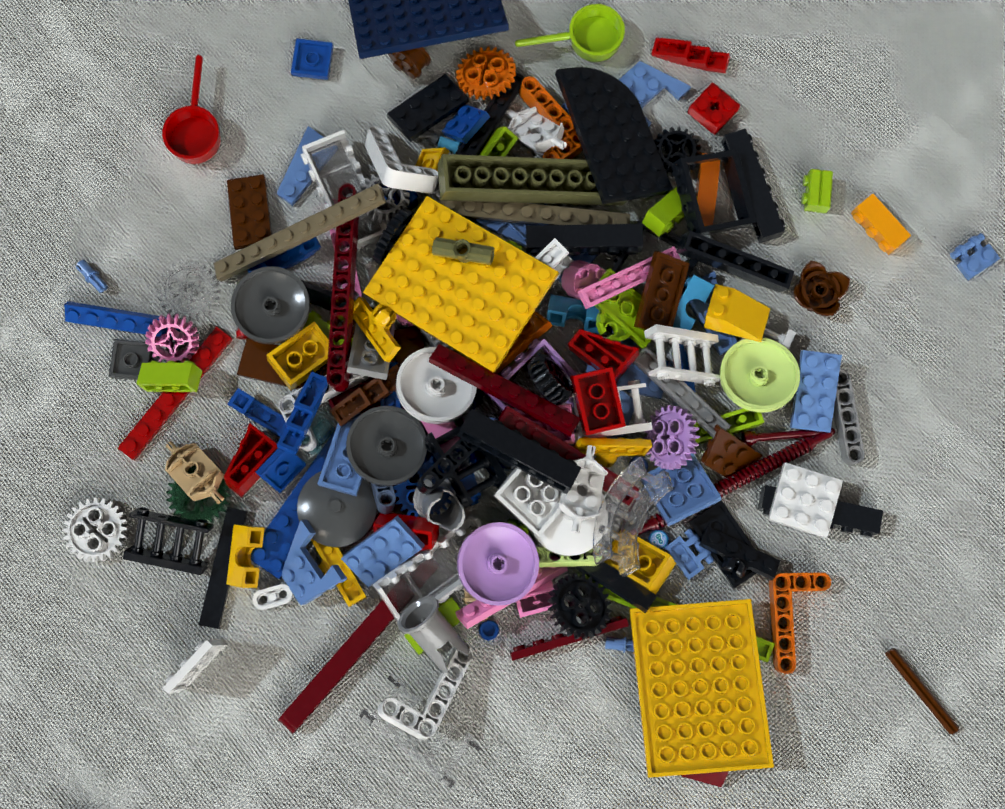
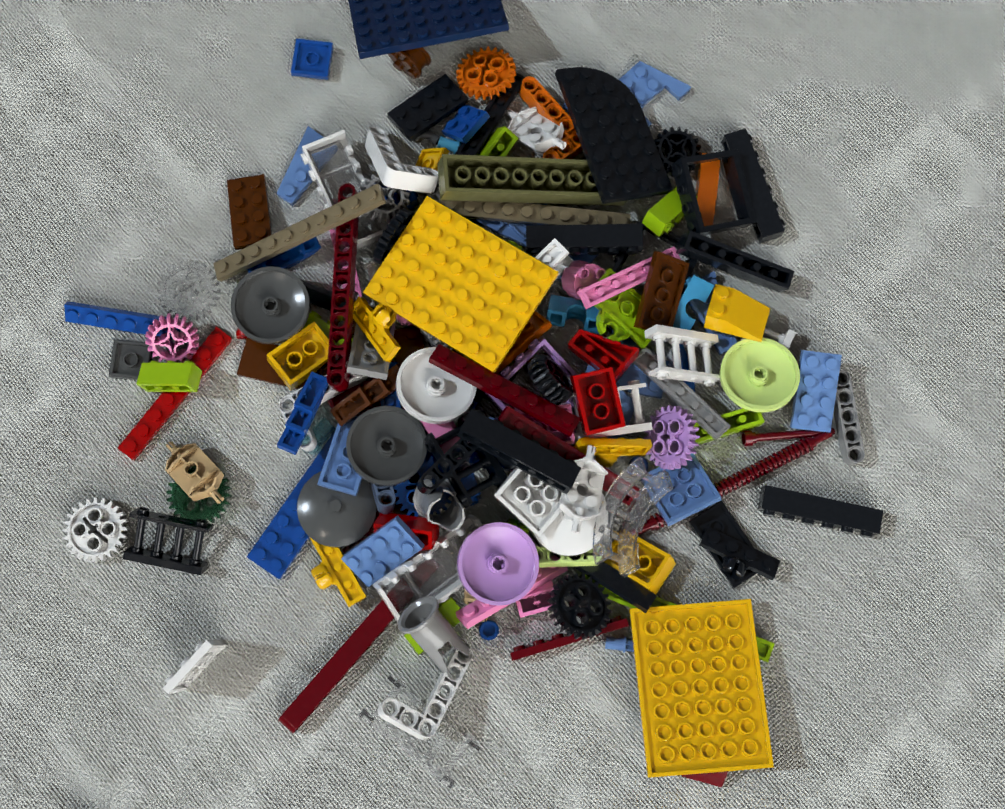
medium blue axle [76,260,108,293] -> none
red piece [162,55,221,164] -> none
black tile [199,507,248,629] -> none
red wedge [223,423,278,497] -> none
yellow arch [226,524,265,588] -> none
blue slope [227,388,286,437] -> none
white plate [253,584,294,610] -> none
blue plate [256,448,307,493] -> none
medium blue wing [282,520,347,605] -> none
olive piece [432,237,495,265] -> none
lime piece [515,4,625,62] -> none
tile [648,530,668,550] -> none
red slope [651,37,730,74] -> none
medium blue plate [664,528,714,580] -> none
red brick [688,83,740,135] -> none
reddish brown wing [701,424,763,478] -> none
white plate [768,462,843,538] -> none
orange beam [769,572,831,674] -> none
reddish brown brick [793,261,850,316] -> none
lime brick [801,169,833,213] -> none
light orange brick [851,194,911,255] -> none
reddish brown axle [885,648,959,734] -> none
medium blue plate [950,233,1001,281] -> none

